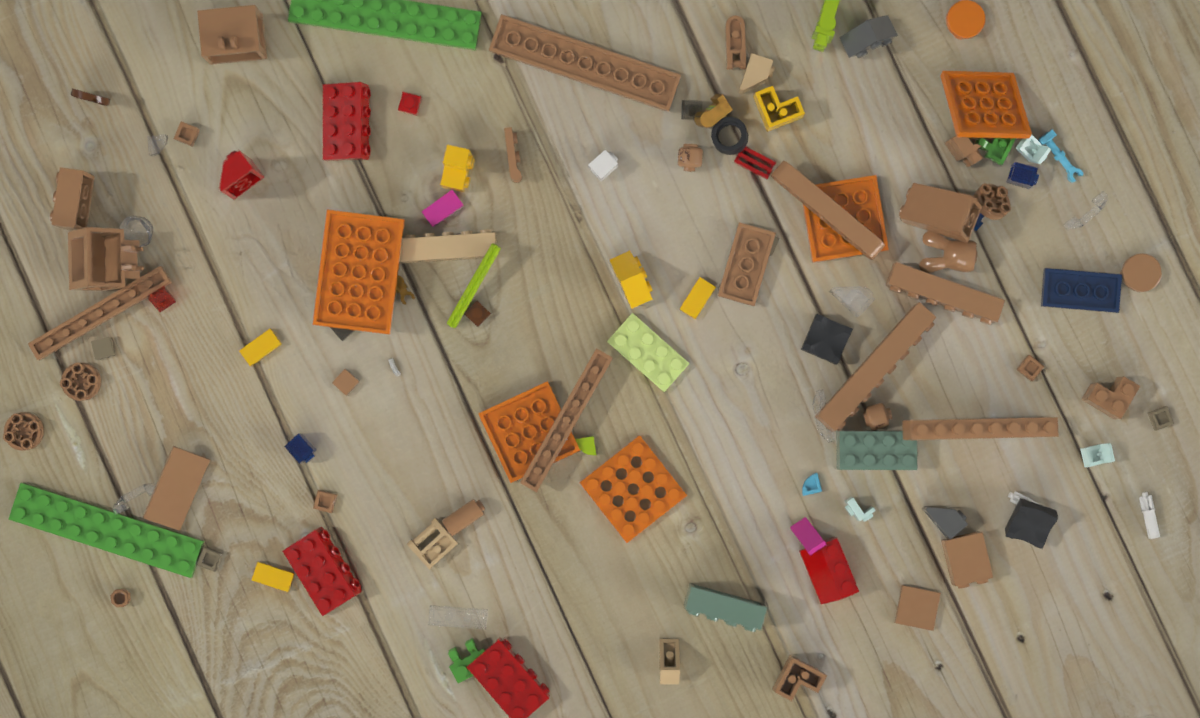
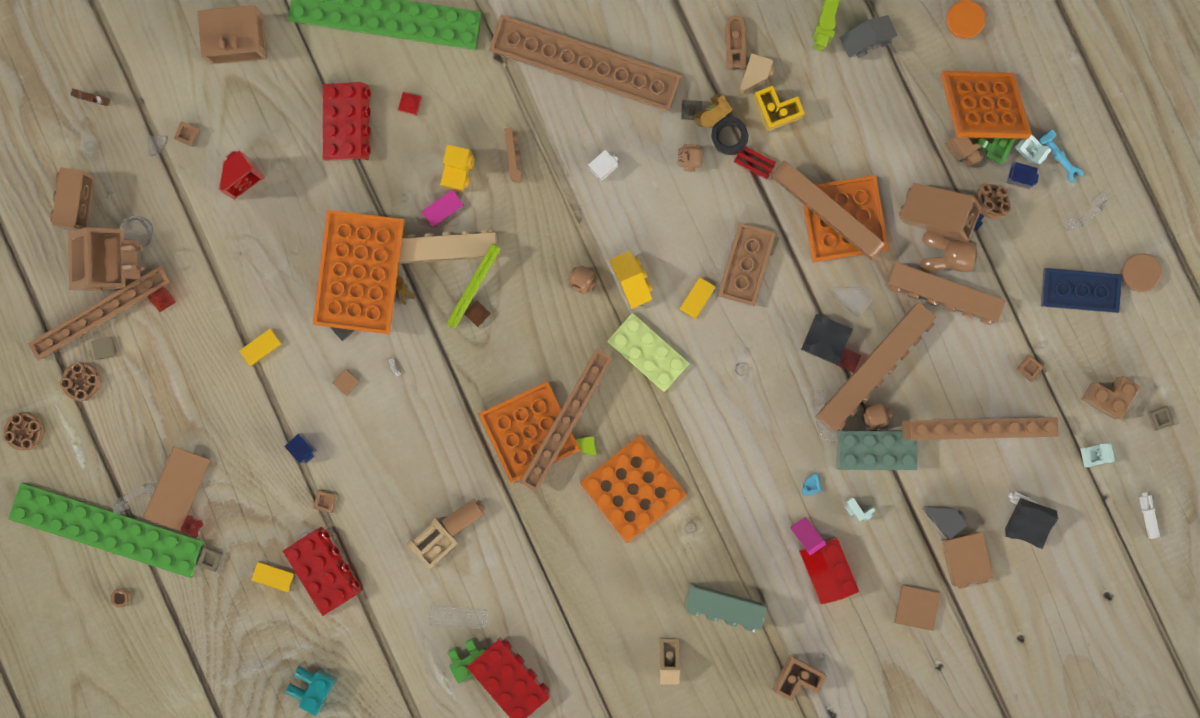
none -> clear red plate [181,515,204,538]
none -> teal brick [284,665,337,716]
none -> medium nougat head [567,266,597,294]
none -> clear red plate [836,348,861,373]

